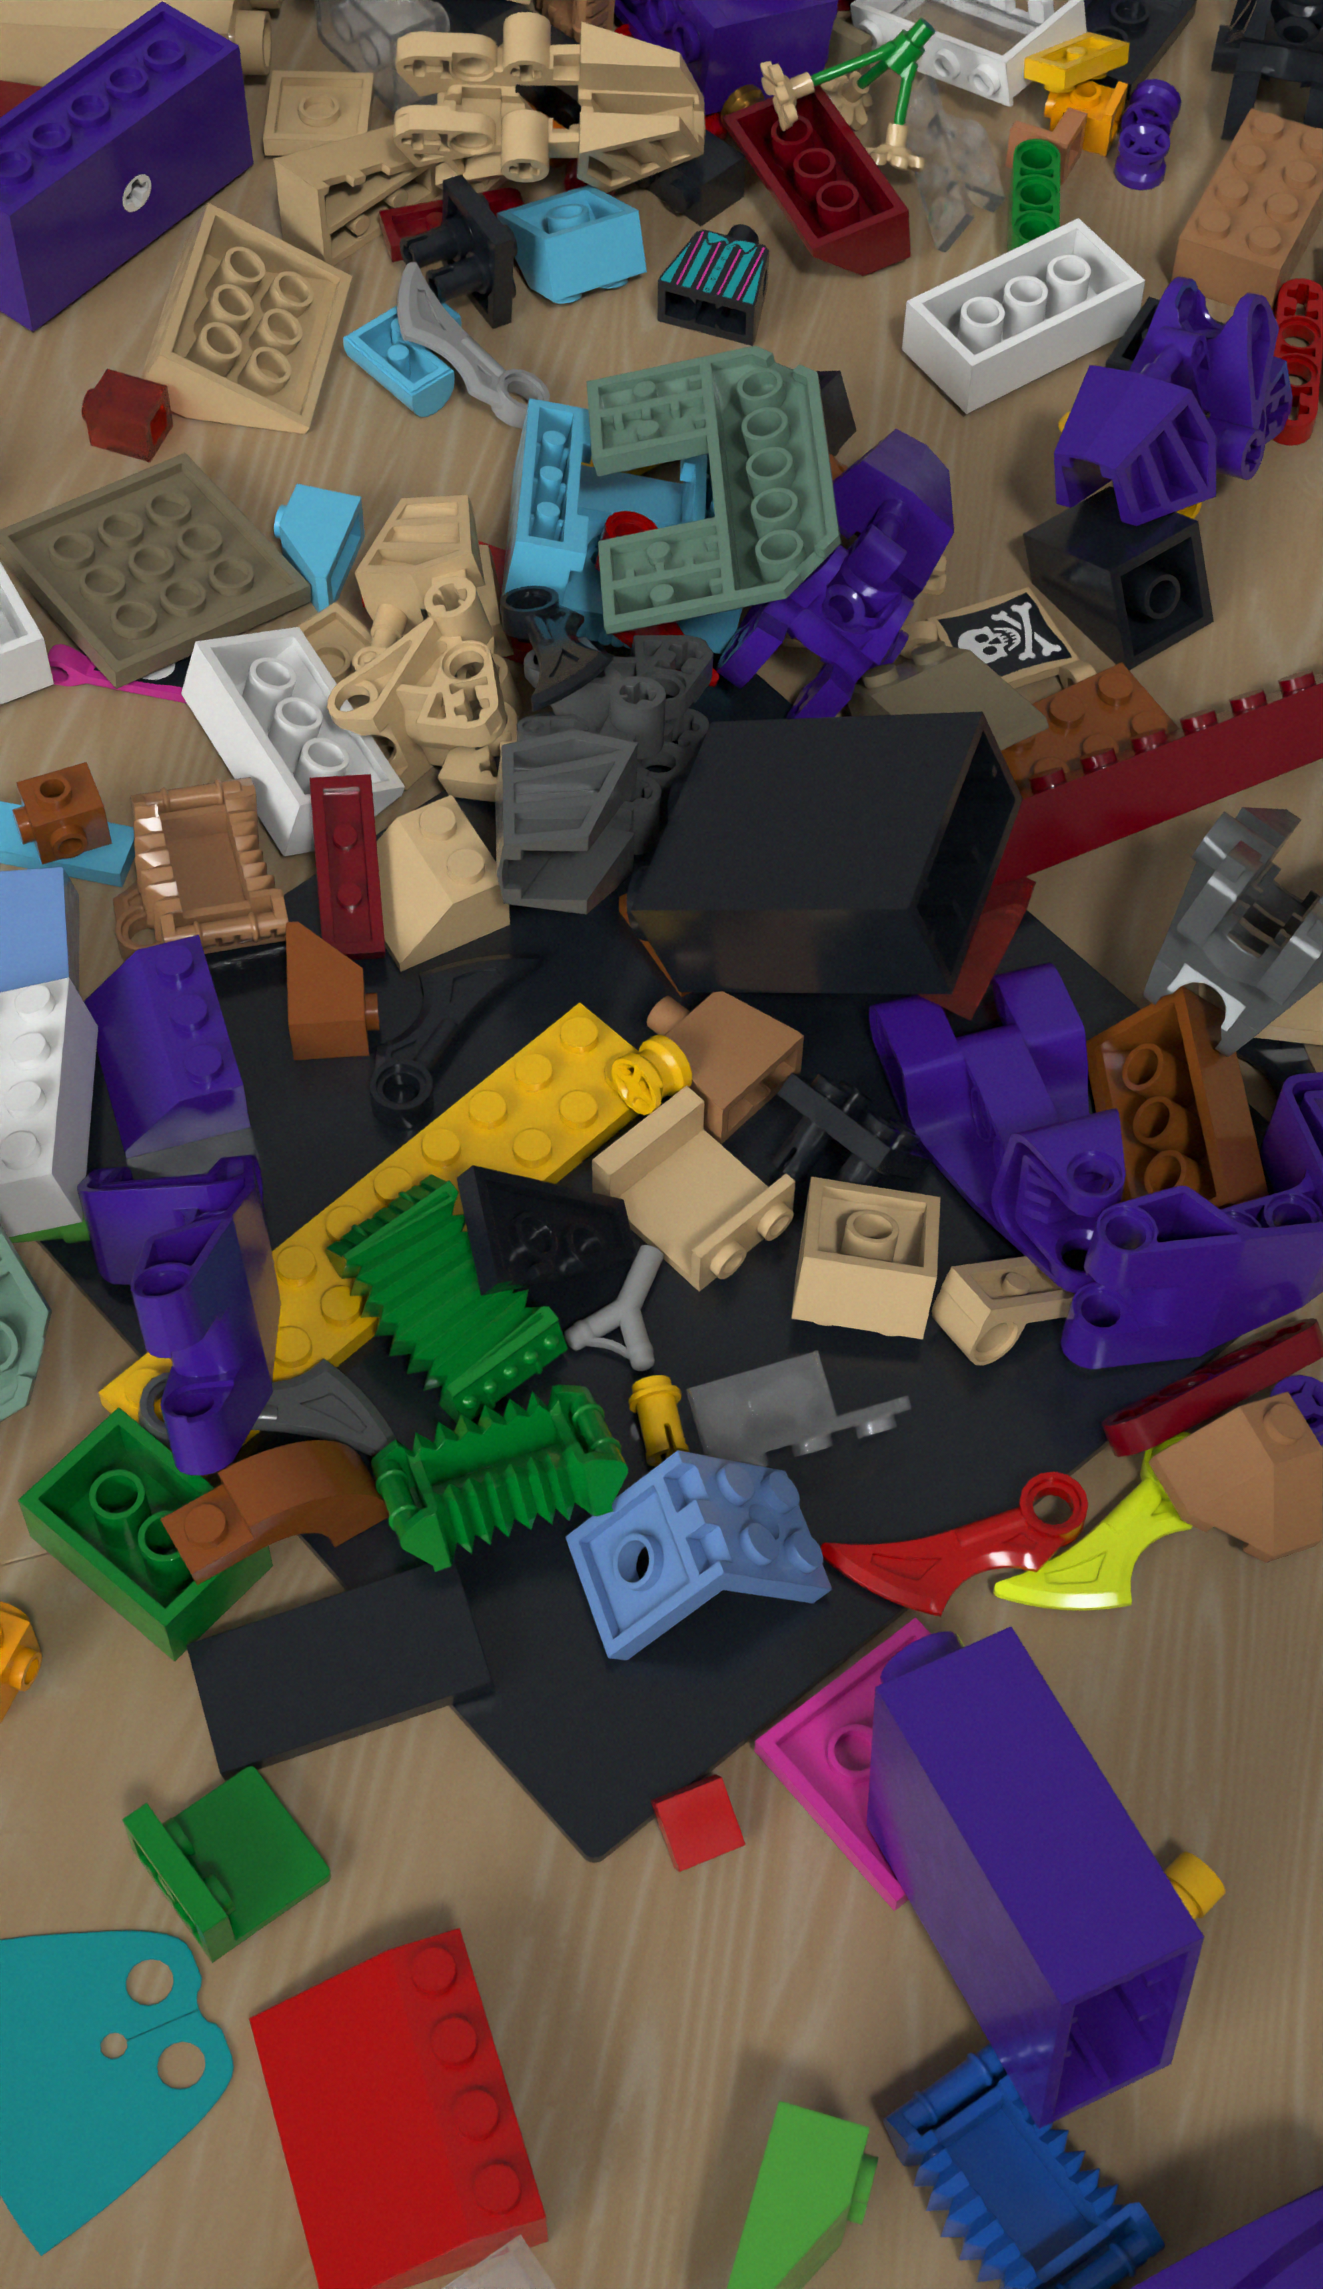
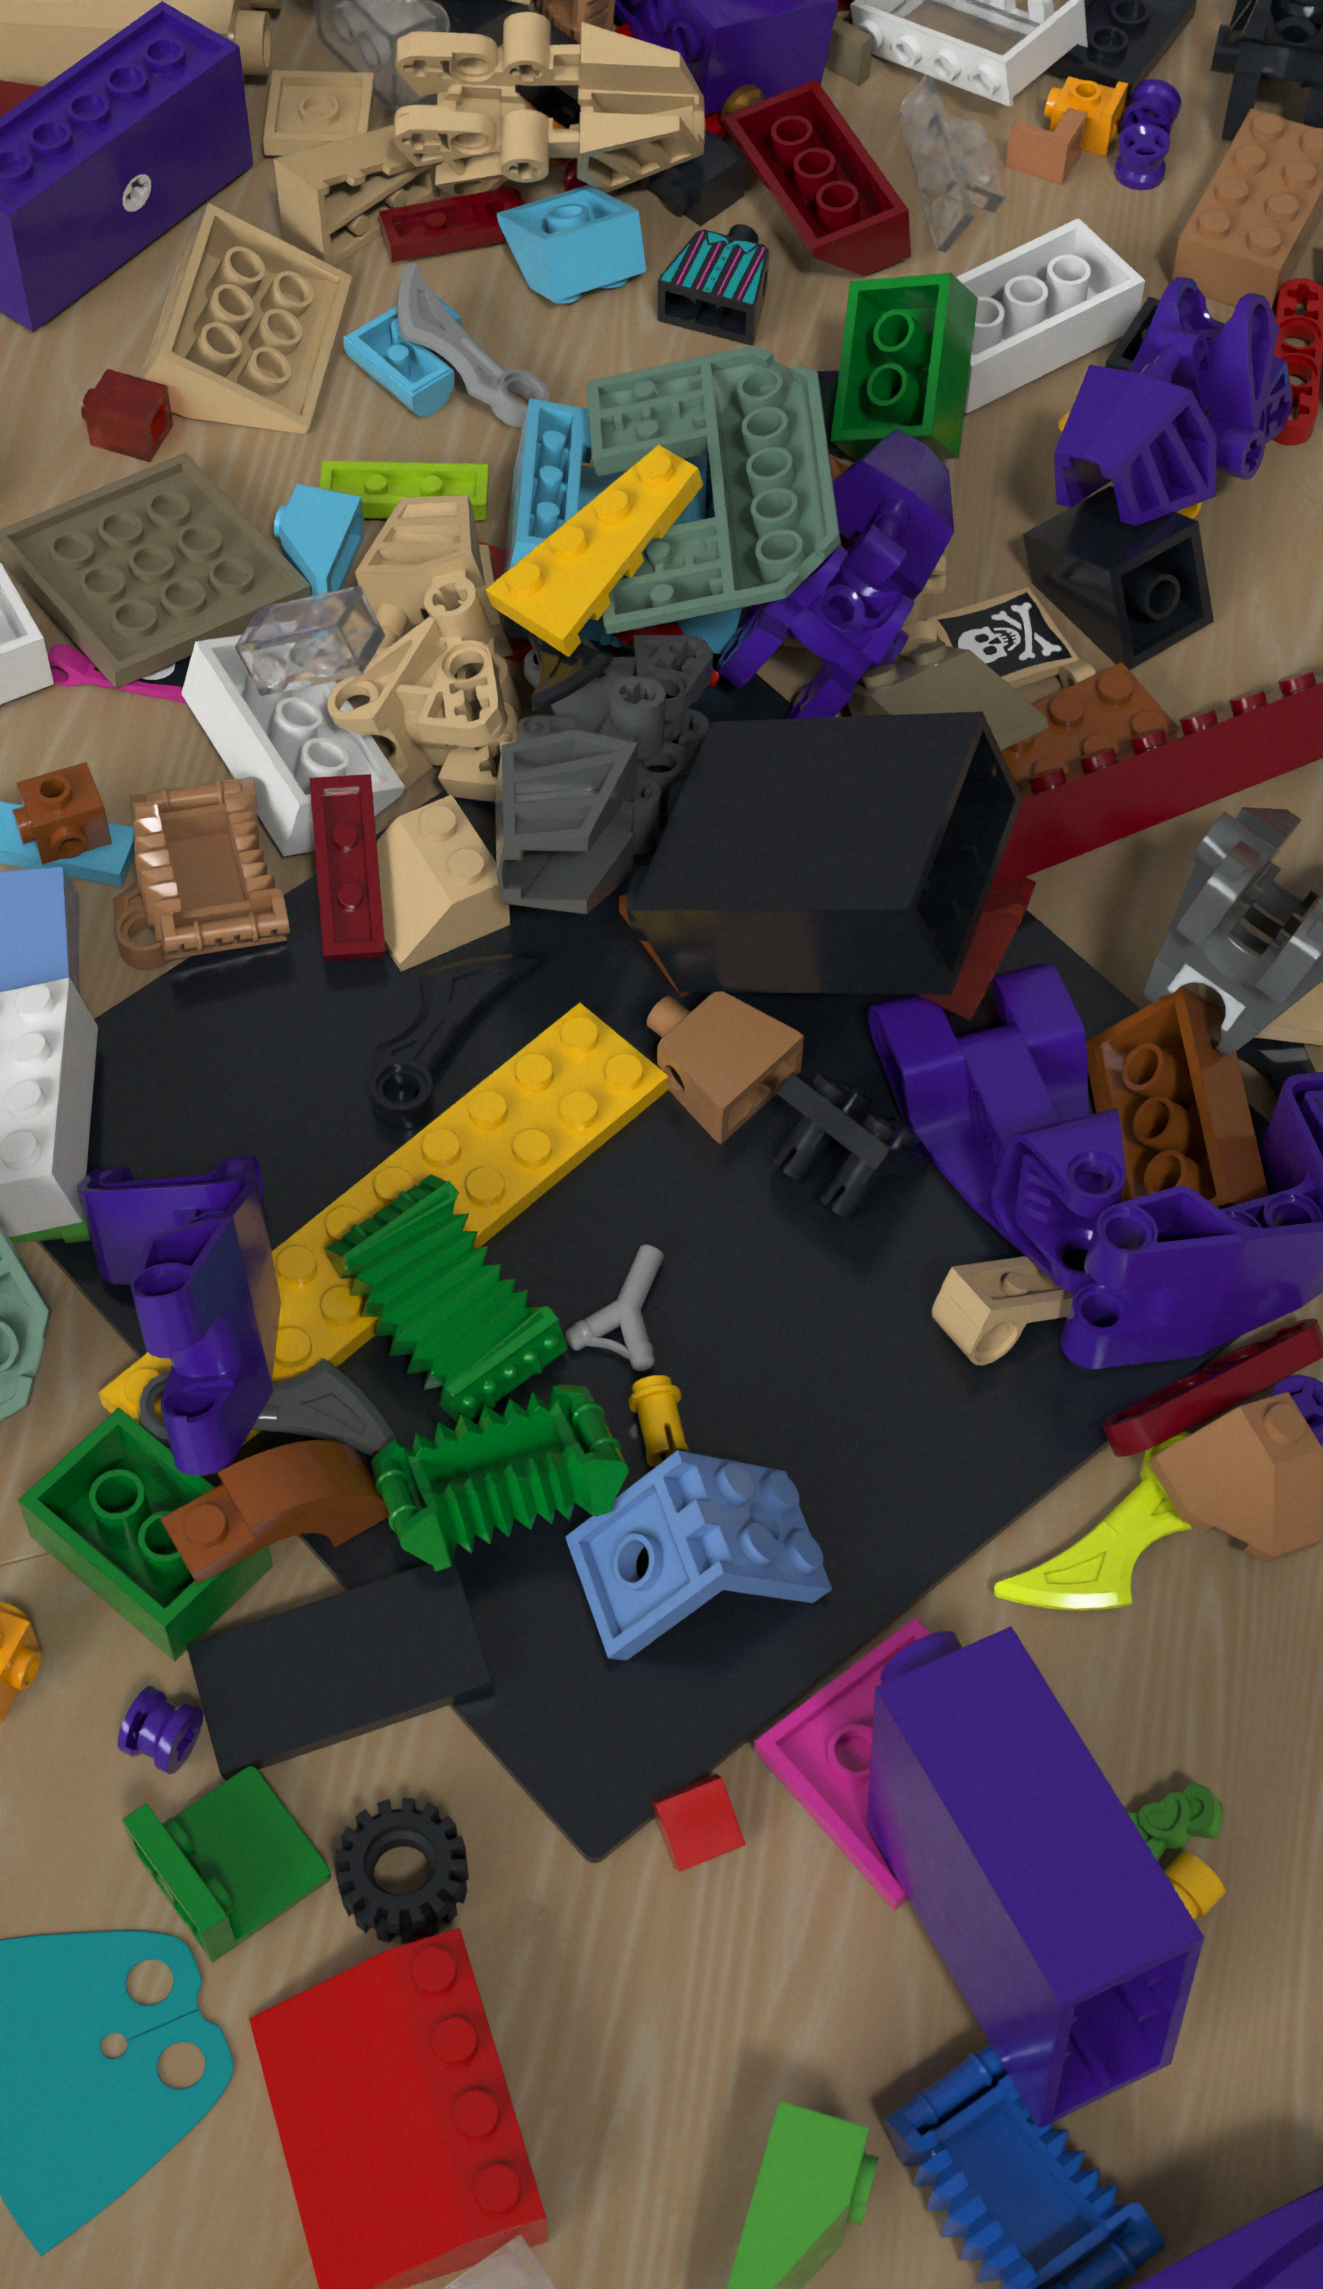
dark purple slope [84,935,251,1159] -> none
dark orange slope [286,922,380,1060] -> none
black plate [400,174,518,329] -> none
black wing [457,1165,637,1296] -> none
tan panel [592,1085,795,1292] -> none
yellow wheel [611,1034,692,1115] -> none
clear bracket [641,1351,912,1477] -> none
plant [760,17,936,172] -> none
tan slope [791,1177,940,1339] -> none
red piece [820,1472,1089,1617] -> none
green beam [1007,139,1061,252] -> none
yellow plate [1024,32,1129,93] -> none
none -> dark purple wheel [118,1686,204,1774]
none -> clear brick [235,585,386,696]
none -> lime plate [319,461,489,520]
none -> black tyre [335,1798,469,1944]
none -> yellow wing [485,445,703,657]
none -> green brick [830,273,978,461]
none -> bright green piece [1128,1783,1223,1861]

